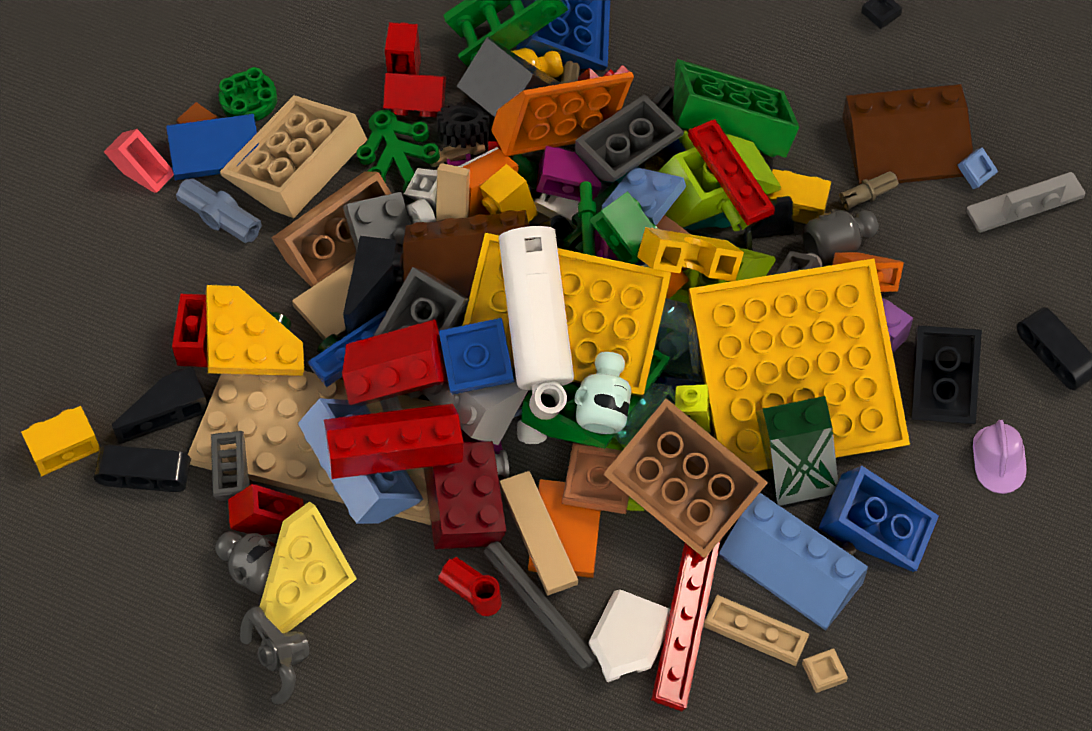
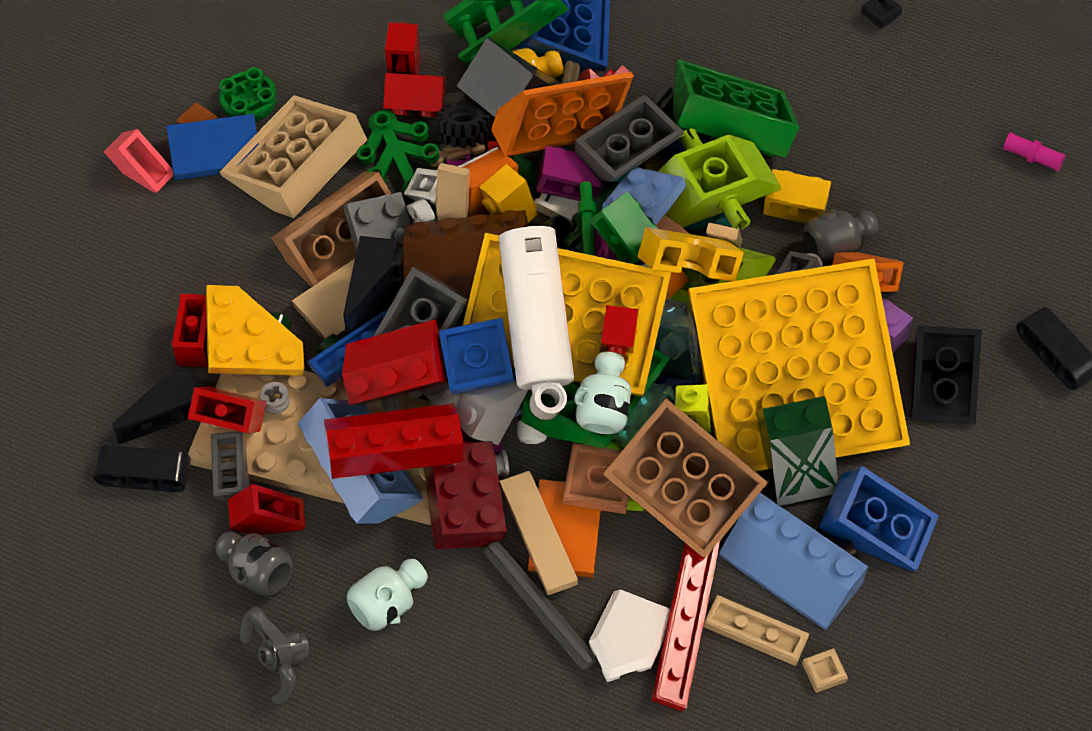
yellow brick [21,406,100,477] -> none
sand blue piece [176,178,262,243] -> none
light yellow plate [260,501,357,633] -> none
red piece [438,557,502,616] -> none
red tile [688,119,775,226] -> none
black piece [743,196,794,251] -> none
dark tan axle [839,171,899,210] -> none
reddish brown slope [842,84,973,185] -> none
medium blue tile [957,147,998,189] -> none
light grey bracket [966,172,1085,232] -> none
lavender piece [973,420,1027,494] -> none
none -> red brick [188,386,267,433]
none -> light grey bush [260,382,290,414]
none -> light aqua piece [347,559,428,631]
none -> red brick [601,305,639,357]
none -> tan tile [706,223,743,248]
none -> dark pink pin [1003,132,1066,171]

